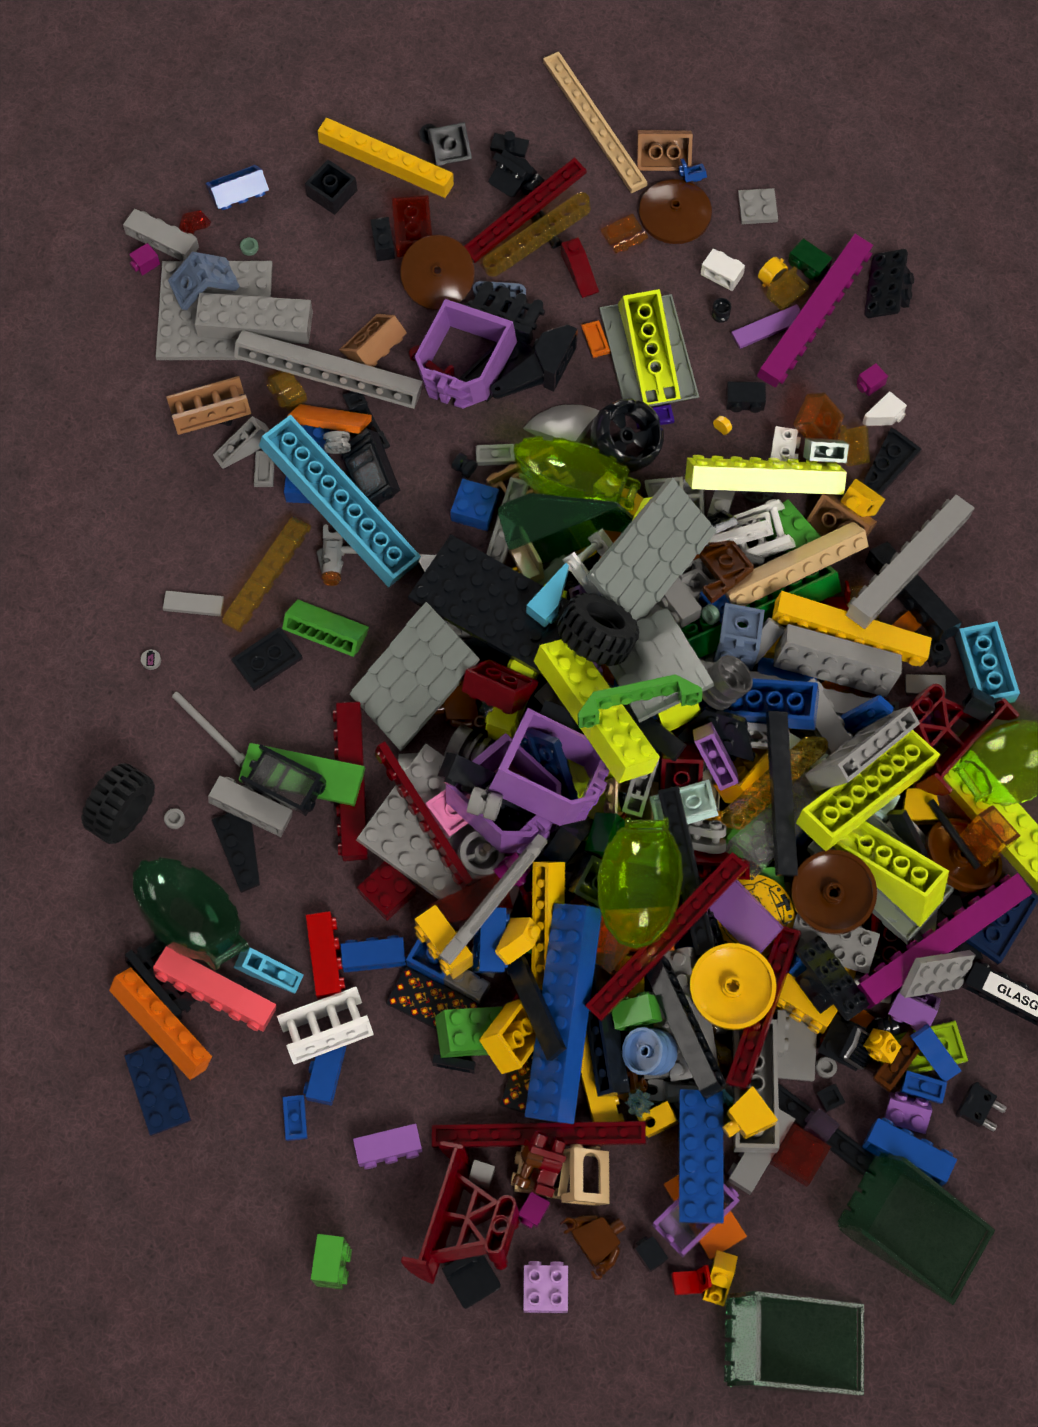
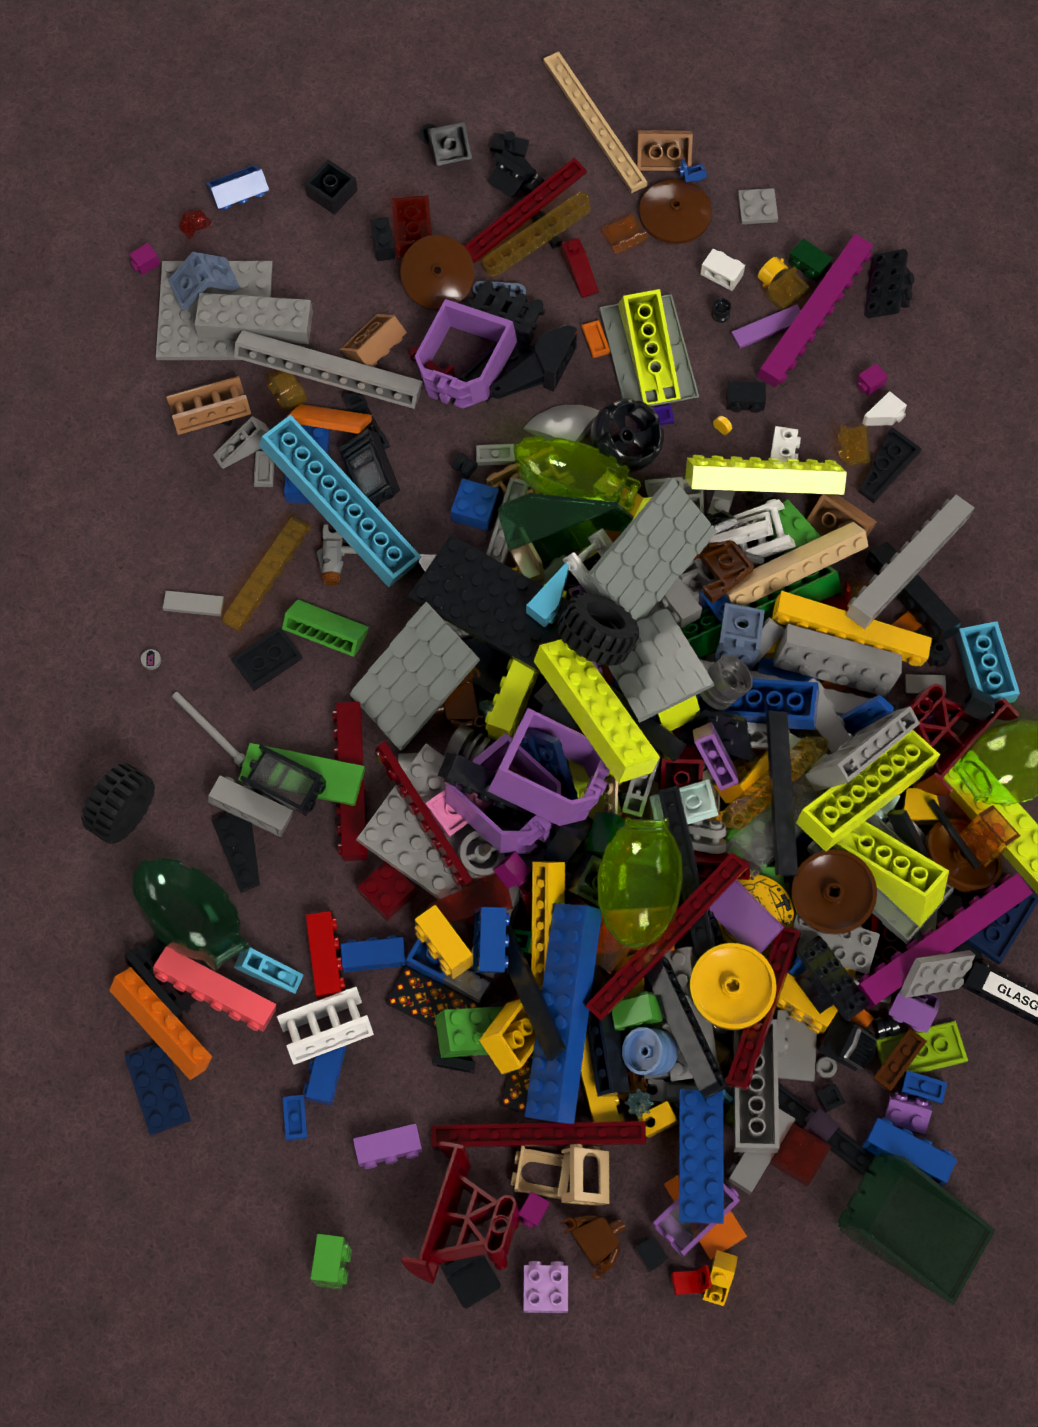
light grey brick [123,209,199,261] -> none
light grey tile [164,808,185,829] -> none
sand green tile [240,237,259,256] -> none
yellow brick [318,117,454,198] -> none
light grey wheel [323,431,351,454] -> none
light grey piece [439,834,547,965] -> none
dark red slope [462,659,538,714] -> none
light grey wheel [467,787,503,821] -> none
light grey brick [469,1160,495,1190] -> none
yellow slope [495,917,541,965] -> none
dark red hips [512,1131,567,1198] -> none
bright green slope [578,674,703,728] -> none
sand green tile [701,604,720,625] -> none
yellow torso [722,1086,778,1139] -> none
clear green windscreen [724,1291,864,1396] -> none
clear orange brick [793,393,844,440] -> none
sand green brick [803,438,849,463] -> none
yellow torso [840,479,886,517] -> none
yellow brick [863,1028,901,1064] -> none
blue tile [910,1023,961,1082] -> none
black piece [956,1082,1007,1131] -> none

